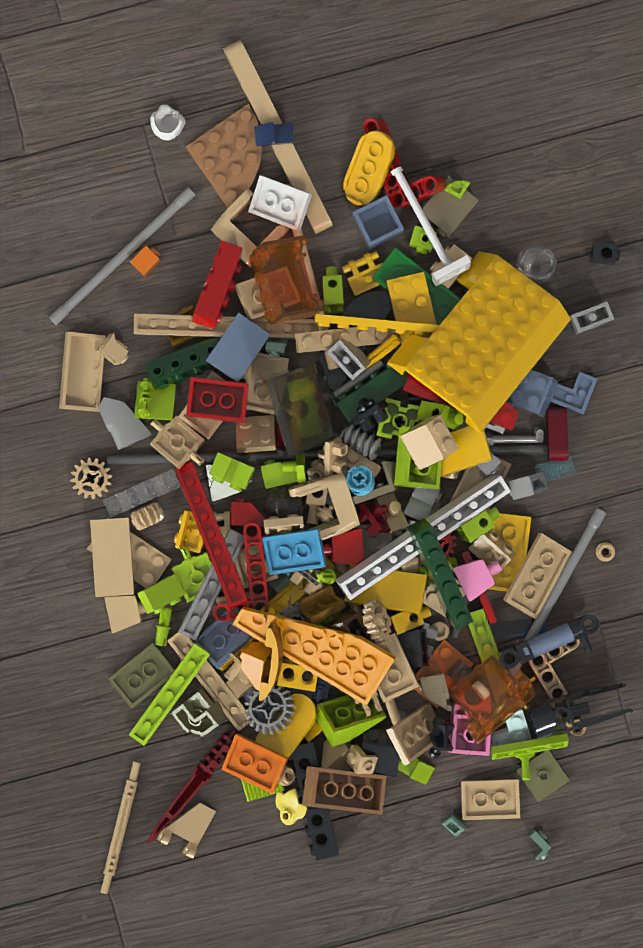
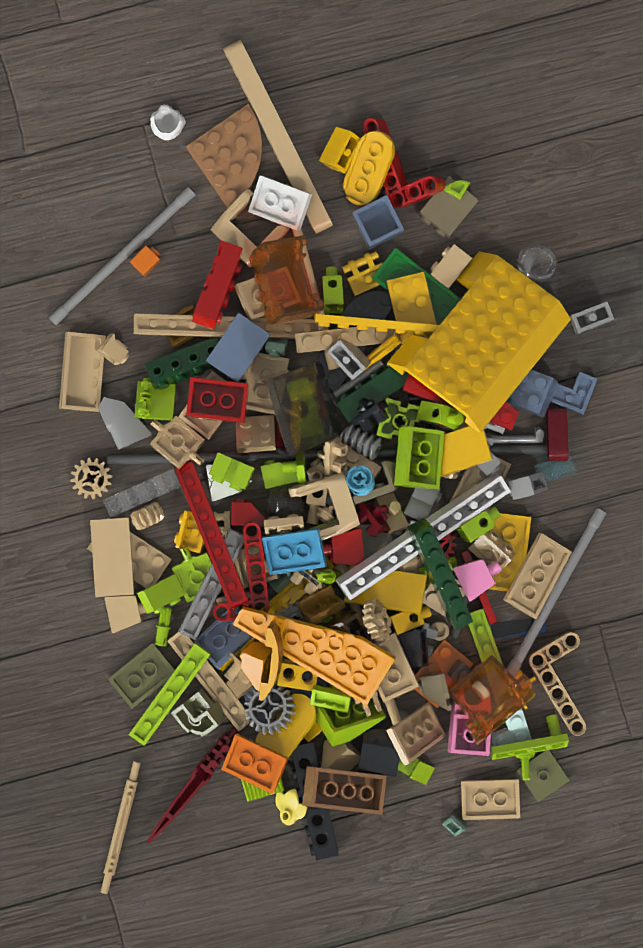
tan flag [157,802,216,859] -> none
dark blue slope [254,122,294,147] -> none
tan plate [279,766,295,786] -> none
tan bracket [346,745,378,774] -> none
white tile [391,166,471,287] -> none
tan slope [400,415,459,470] -> none
lime brick [409,226,439,254] -> none
black piece [429,715,455,758] -> none
piece [498,614,599,668] -> none
black piece [528,683,633,740] -> none
sand green bracket [528,828,551,861] -> none
black brick [590,241,620,266] -> none
tan plate [596,542,615,561] -> none
none -> lime tile [310,684,351,713]
none -> yellow brick [319,127,361,174]

